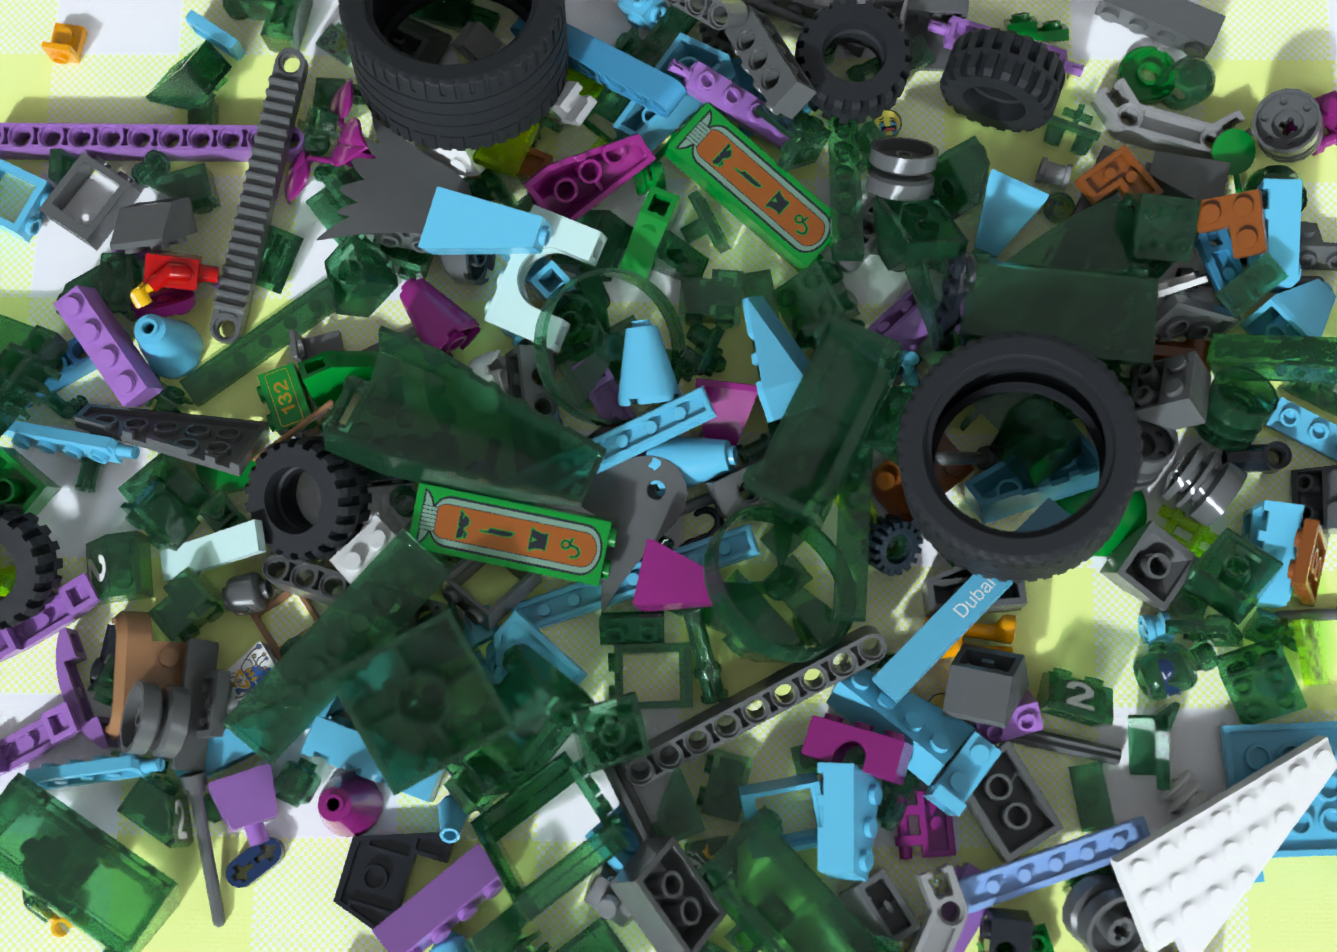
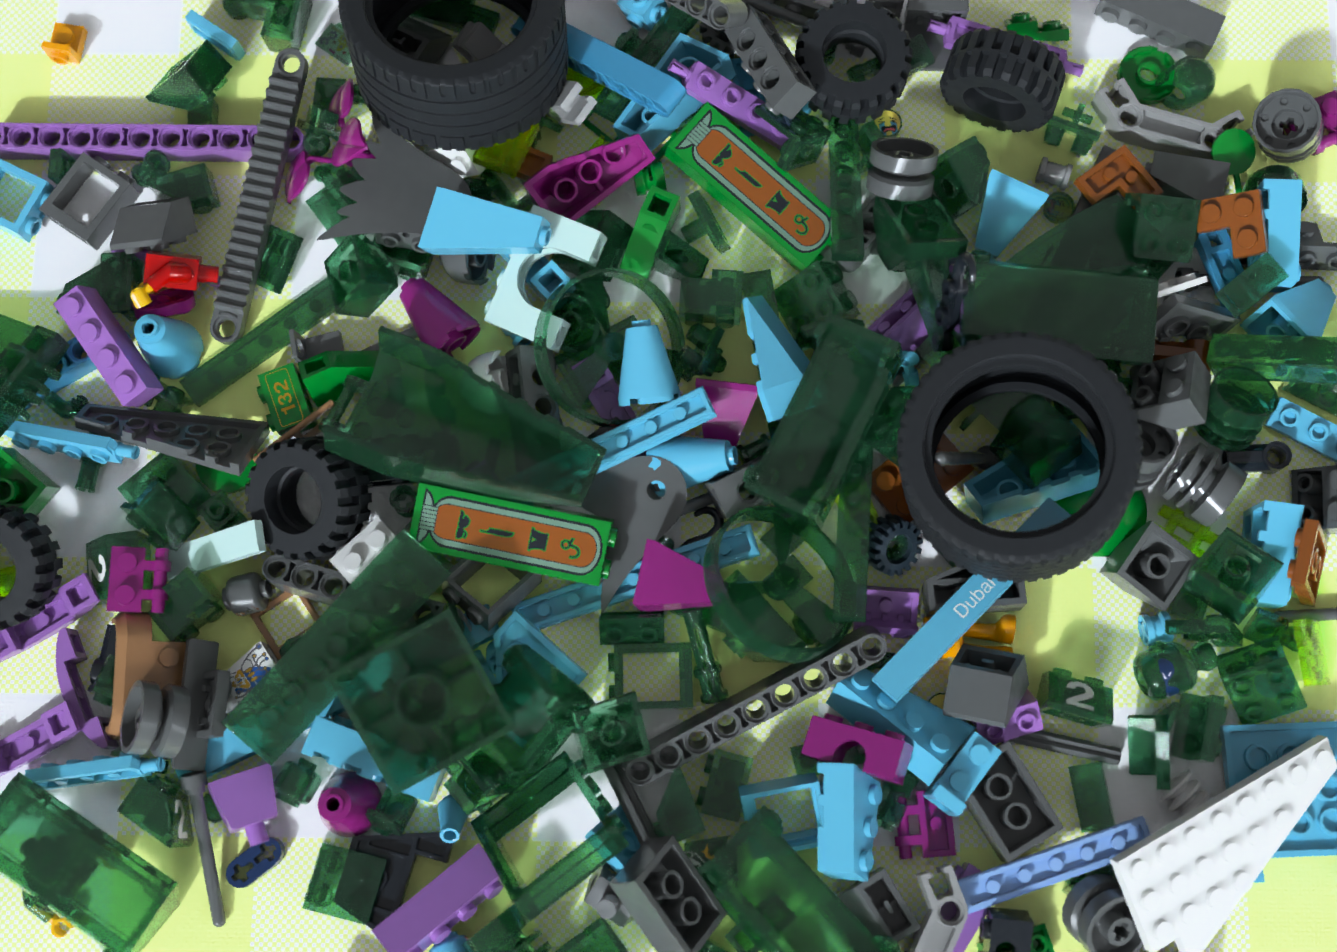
none -> magenta plate [107,546,172,613]
none -> clear green bracket [302,839,386,925]
none -> clear green bracket [365,787,418,837]
none -> medium lavender bracket [851,585,919,639]
none -> clear green bracket [1170,693,1227,763]

